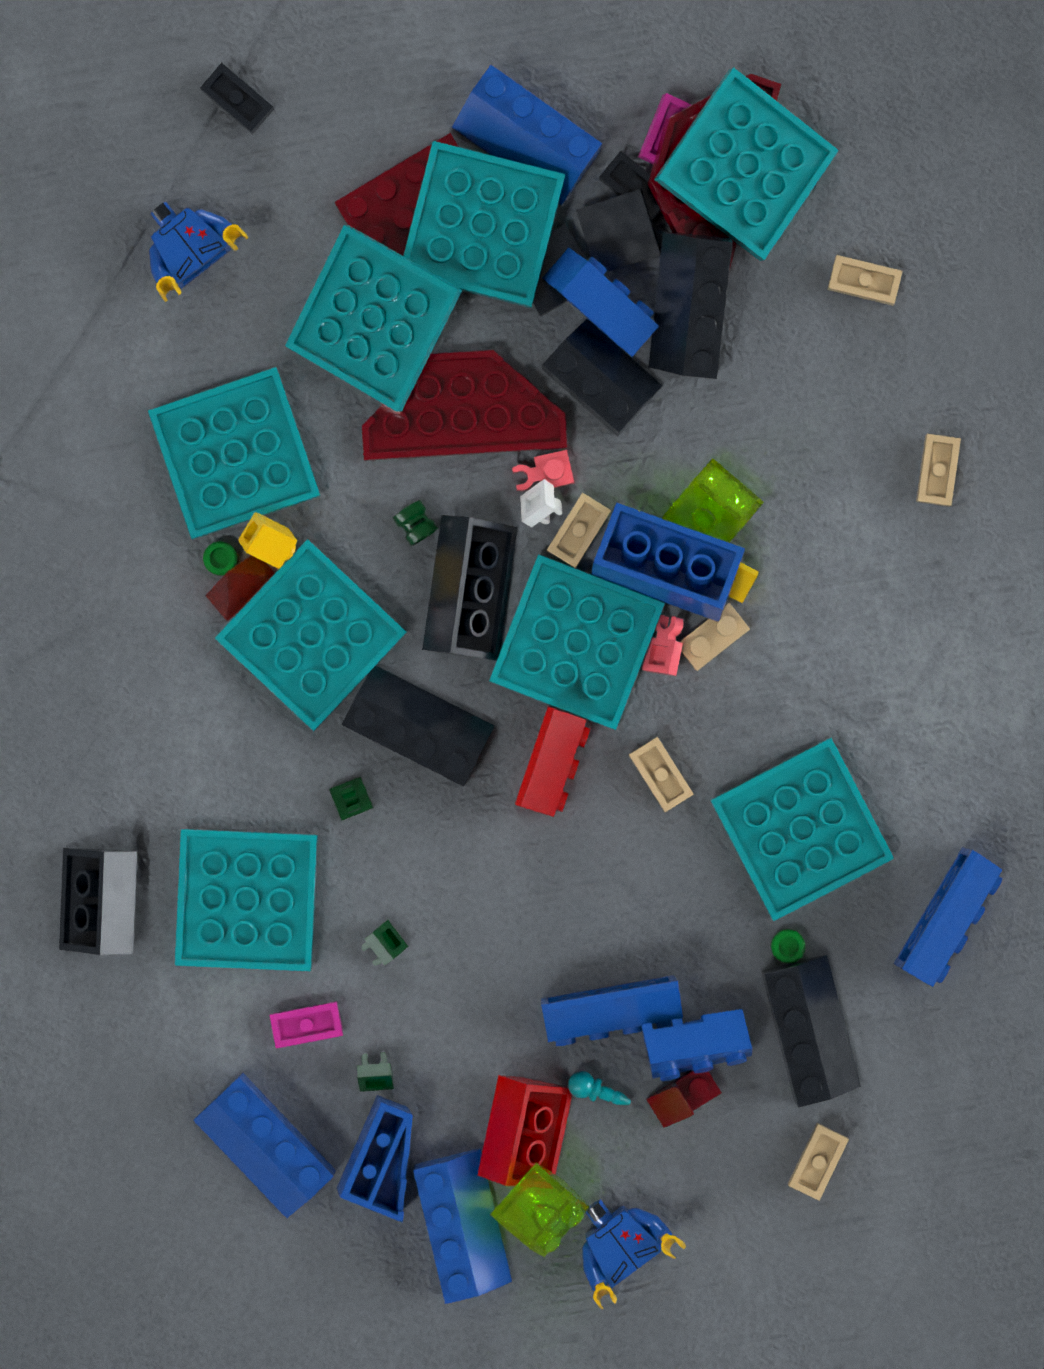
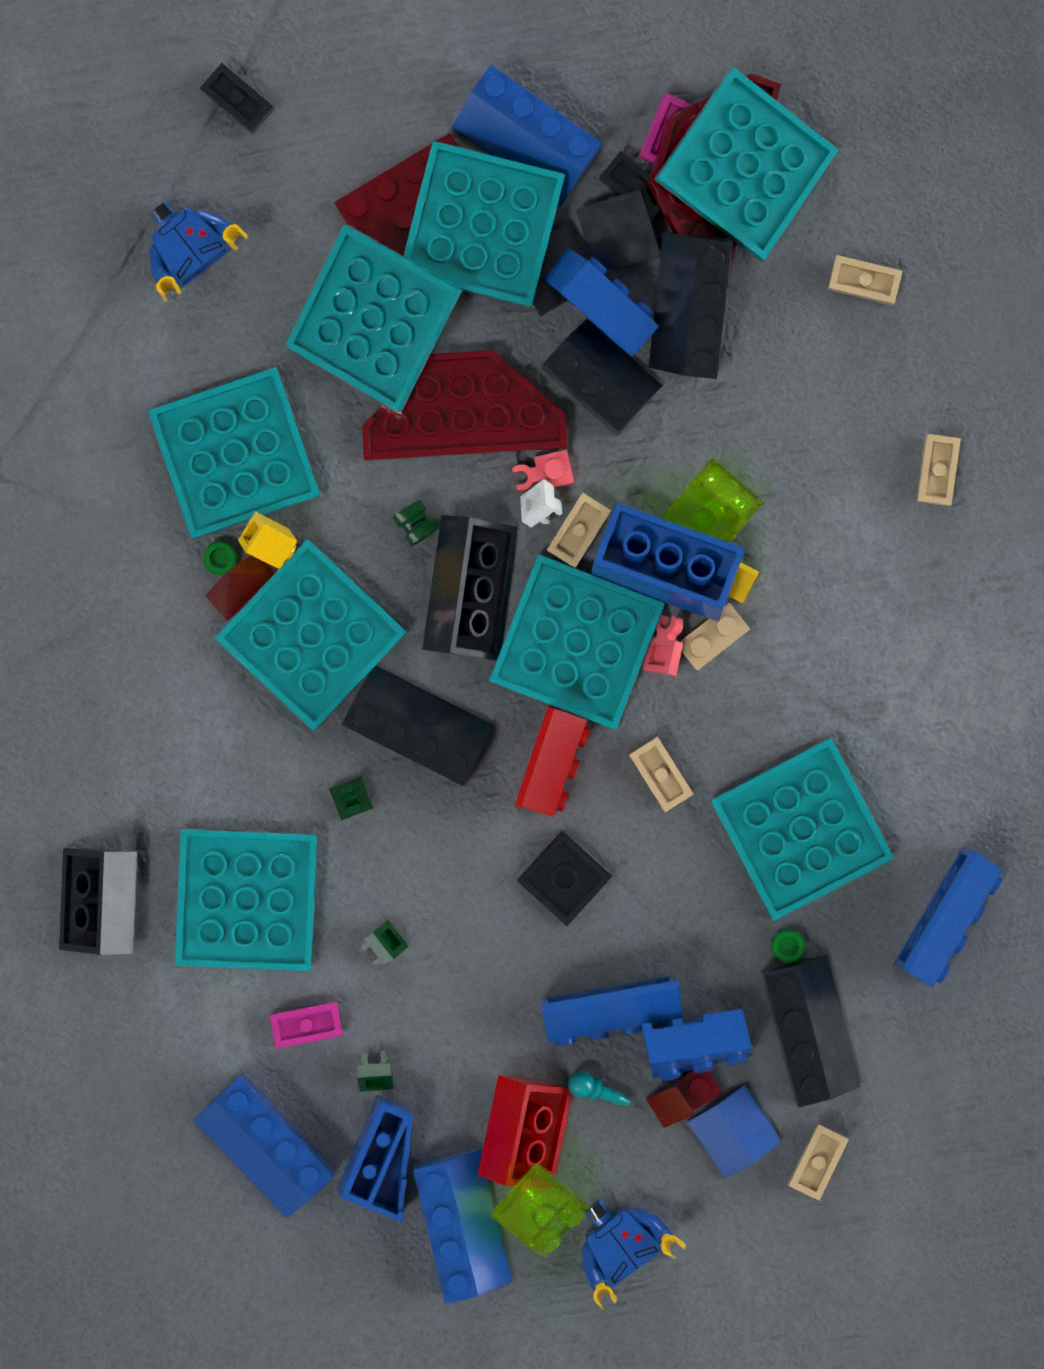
none -> black tile [517,830,613,926]
none -> blue slope [688,1084,781,1178]

